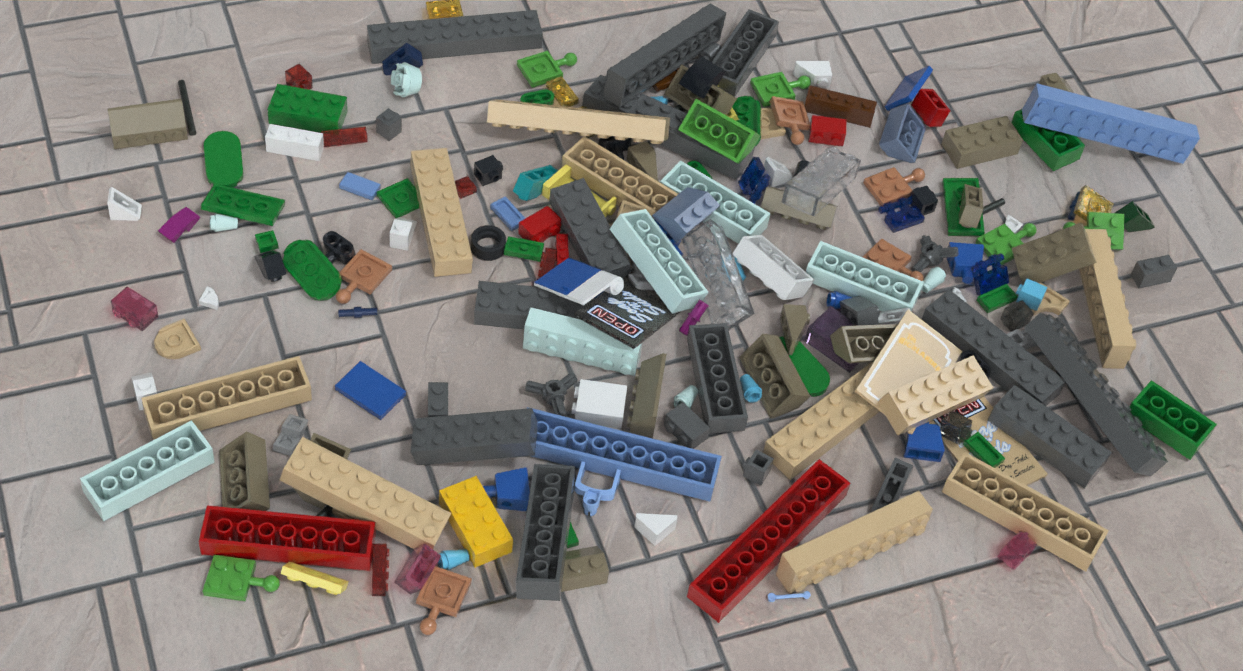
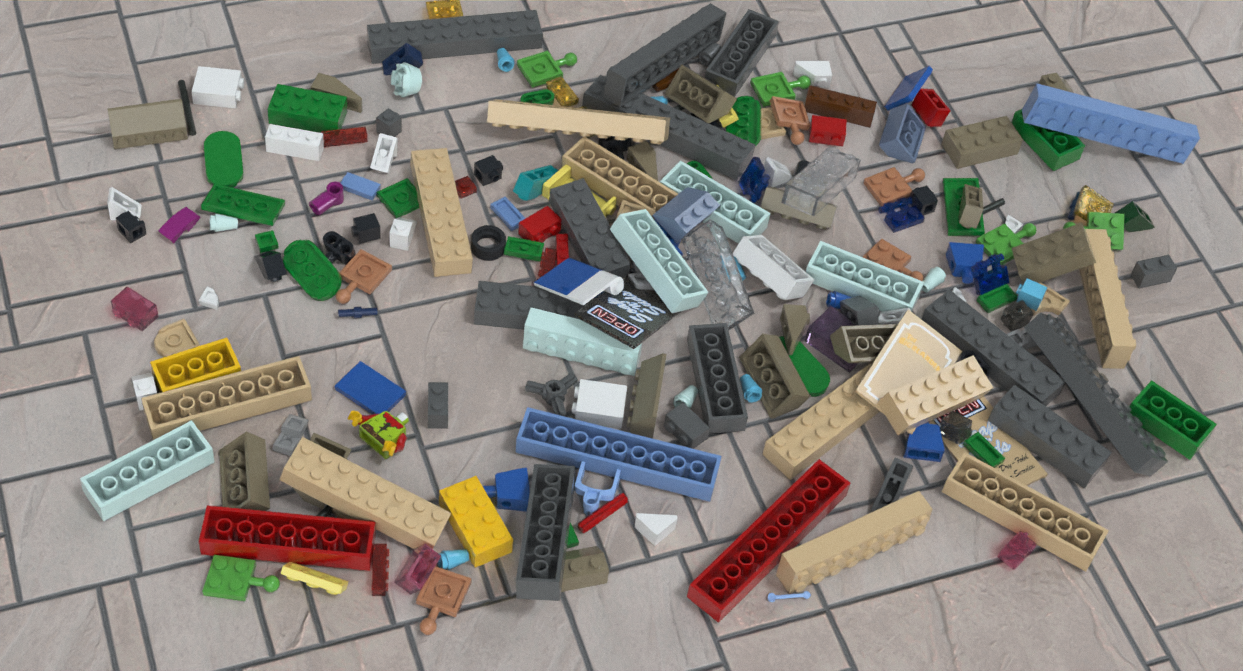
clear red brick [285,63,313,90] -> none
dark grey brick [410,408,538,465] -> none
bright green slope [678,99,760,164] -> none
black slope [679,57,726,99] -> none
magenta axle [679,299,709,336] -> none
dark grey brick [743,450,774,485] -> none
dark grey bush [911,235,959,272] -> none
none -> black brick [116,211,147,243]
none -> yellow brick [150,337,241,393]
none -> white brick [192,66,245,108]
none -> magenta piece [309,181,344,215]
none -> dark tan slope [311,73,363,113]
none -> torso [347,410,409,460]
none -> black brick [351,213,381,244]
none -> white slope [370,133,398,174]
none -> medium azure cone [497,48,515,72]
none -> red axle [577,493,628,533]

